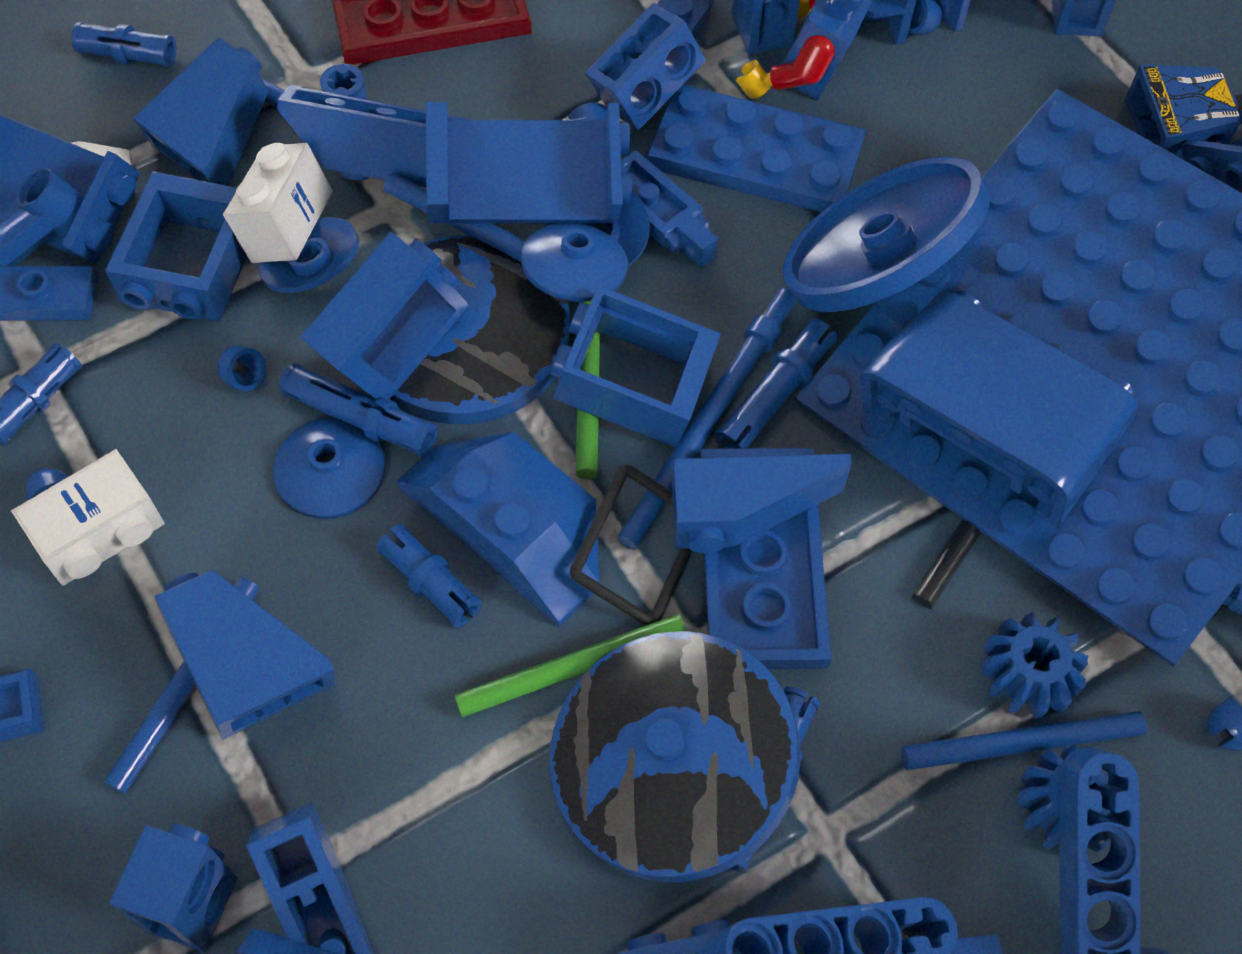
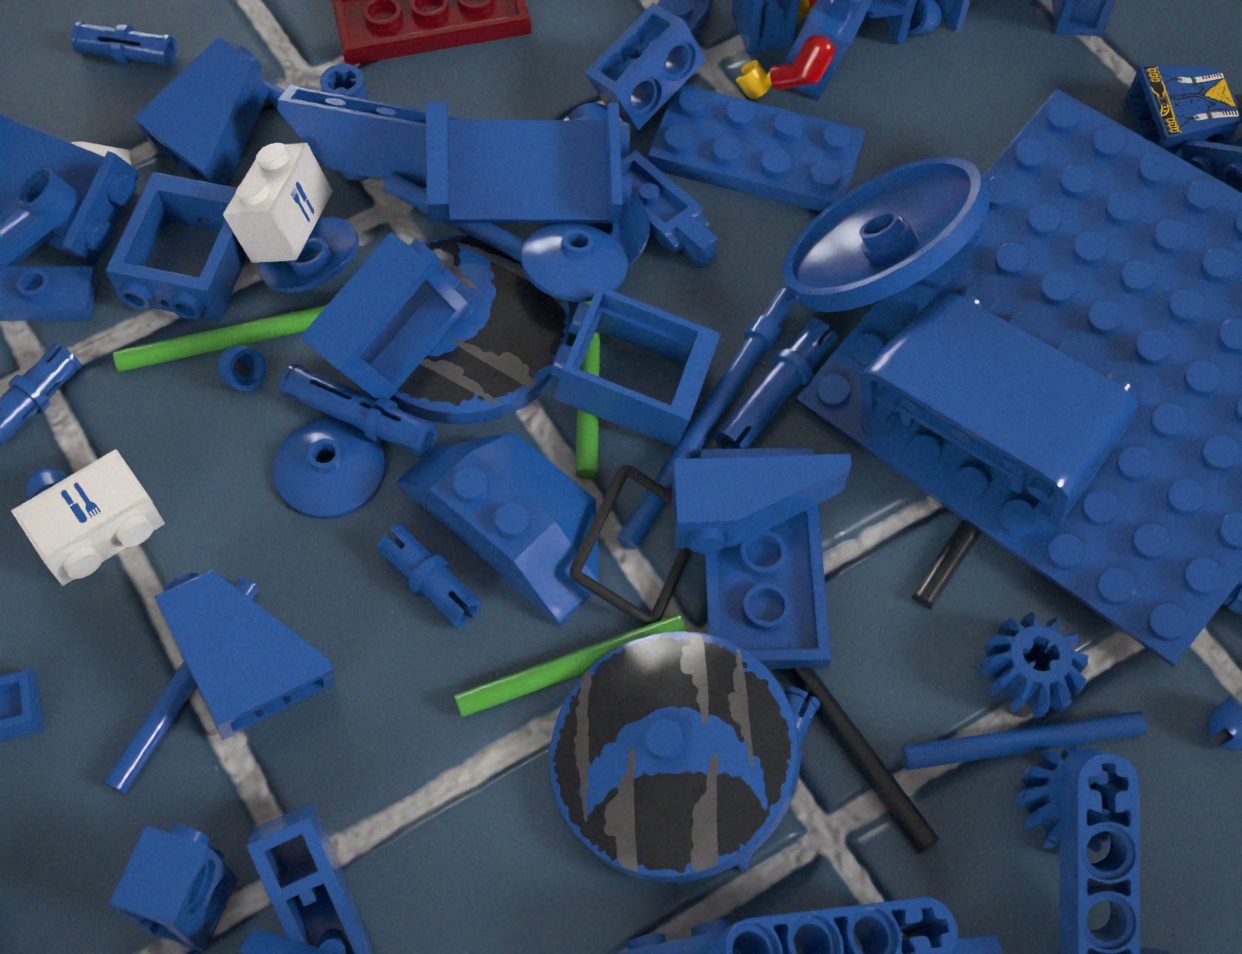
none -> bright green bar [113,305,327,372]
none -> black bar [784,667,940,853]

